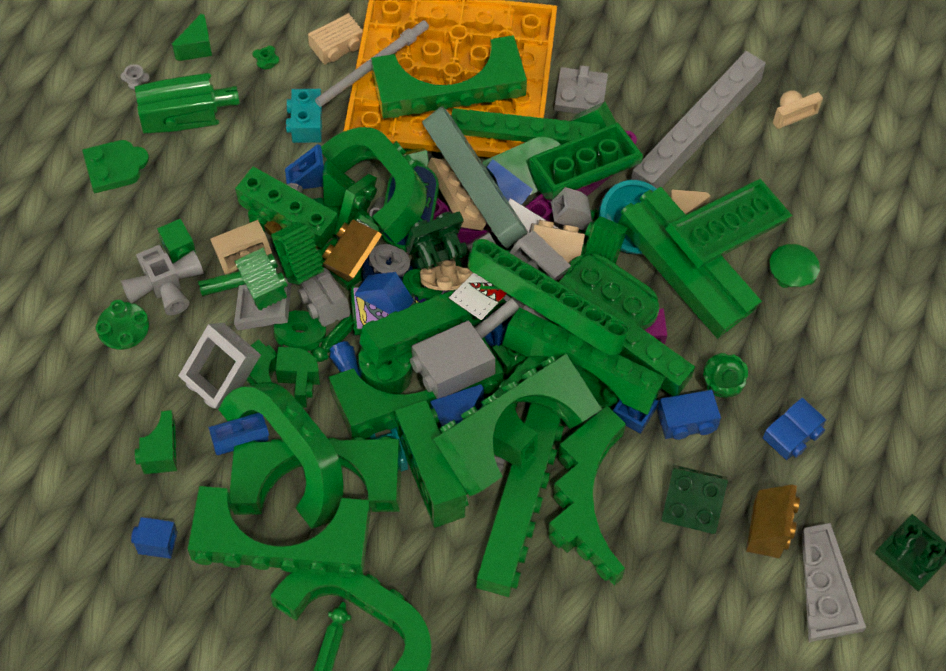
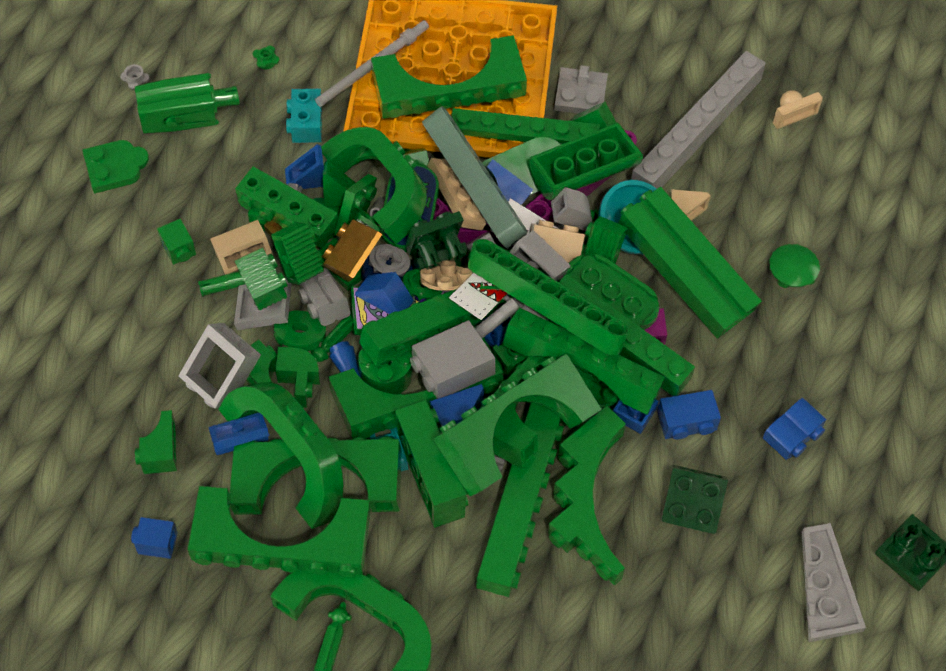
green dish [95,300,149,350] -> none
light grey brick [120,245,203,315] -> none
green slope [172,13,212,61] -> none
tan brick [308,13,363,65] -> none
green plate [665,178,793,269] -> none
green hair [703,353,748,398] -> none
pearl gold slope [746,484,800,558] -> none

